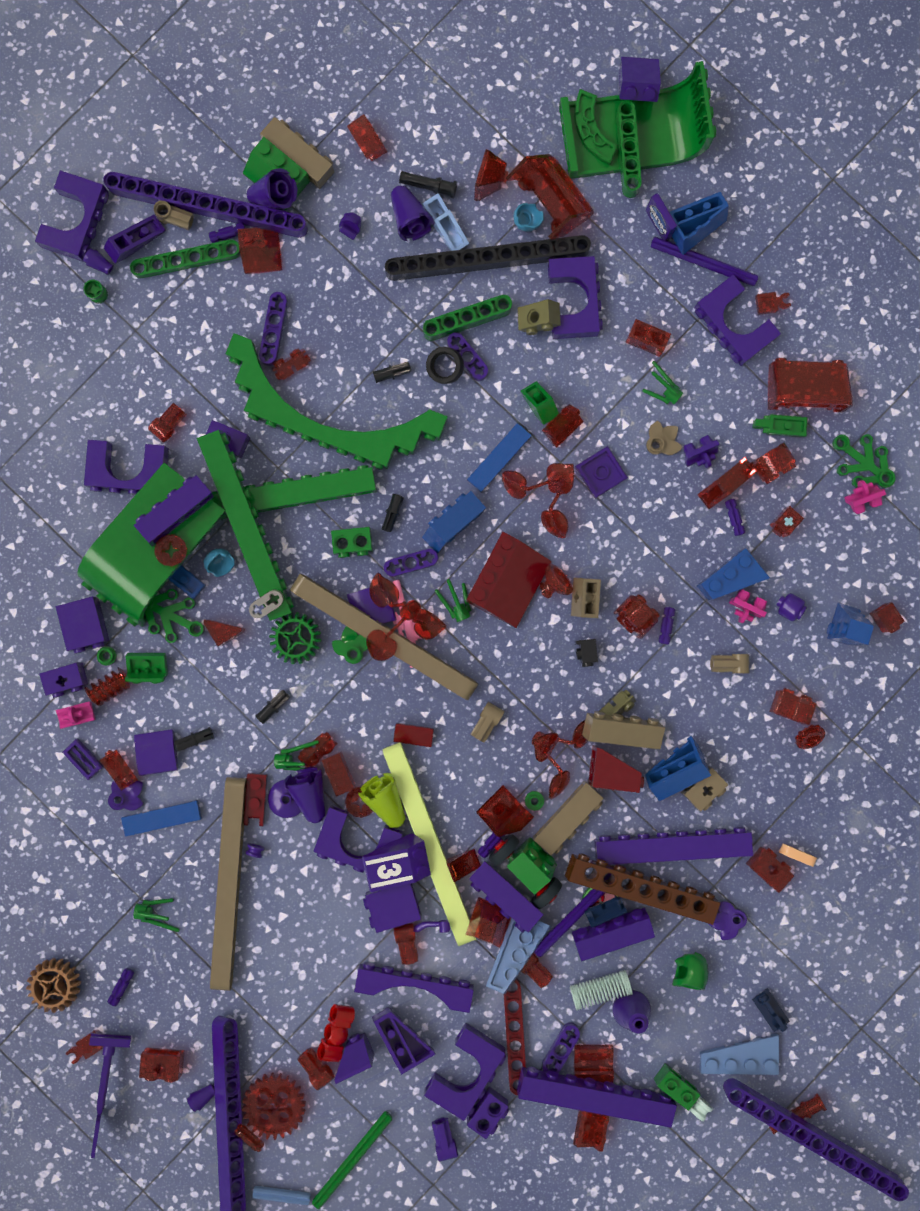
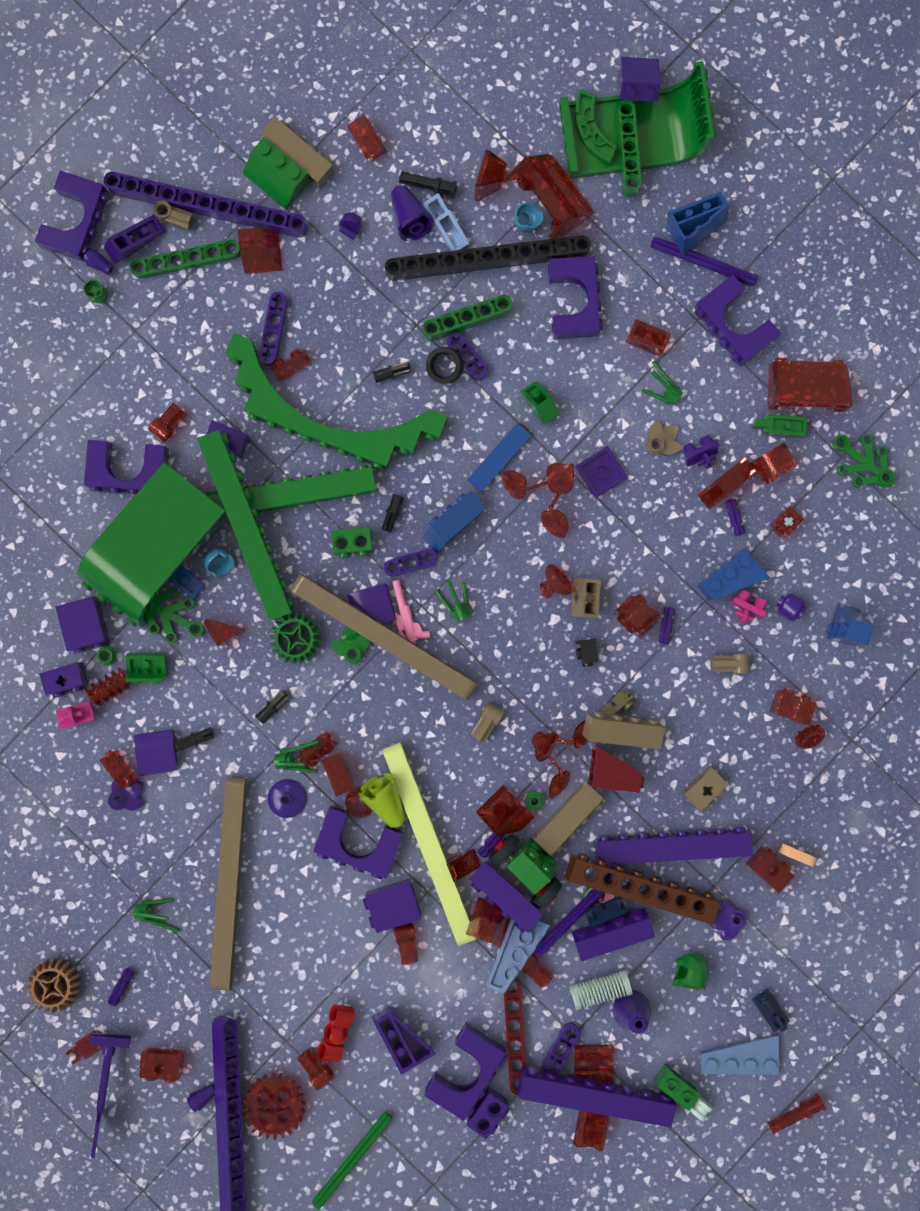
dark purple tile [62,739,104,780] -> none
blue tile [121,800,202,837] -> none
dark purple brick [134,475,213,547] -> none
clear red gear [154,535,187,567] -> none
dark purple axle [209,223,246,243] -> none
clear red axle [235,1124,264,1152] -> none
dark red hinge [244,773,268,827] -> none
dark purple bush [245,843,265,858] -> none
dark purple cone [246,168,298,209] -> none
light grey beam [249,590,284,618] -> none
medium blue axle [253,1186,311,1205] -> none
dark purple cone [284,767,325,823] -> none
dark purple slope [334,1033,375,1084] -> none
dark purple arch [354,962,474,1013] -> none
dark purple slope [362,833,431,892] -> none
clear red plant [366,572,447,661] -> none
dark red slope [393,723,434,747] -> none
dark purple piece [414,920,450,933] -> none
dark purple piece [432,1117,458,1162] -> none
dark red slope [466,532,552,628] -> none
olive brick [517,299,561,335] -> none
clear red bracket [542,404,584,448] -> none
dark purple tile [645,193,677,241] -> none
blue wedge [645,735,711,801] -> none
dark purple beam [723,1078,909,1201] -> none
clear red plate [755,292,791,315] -> none
dark pink hips [844,480,886,514] -> none
clear red brick [870,602,905,633] -> none

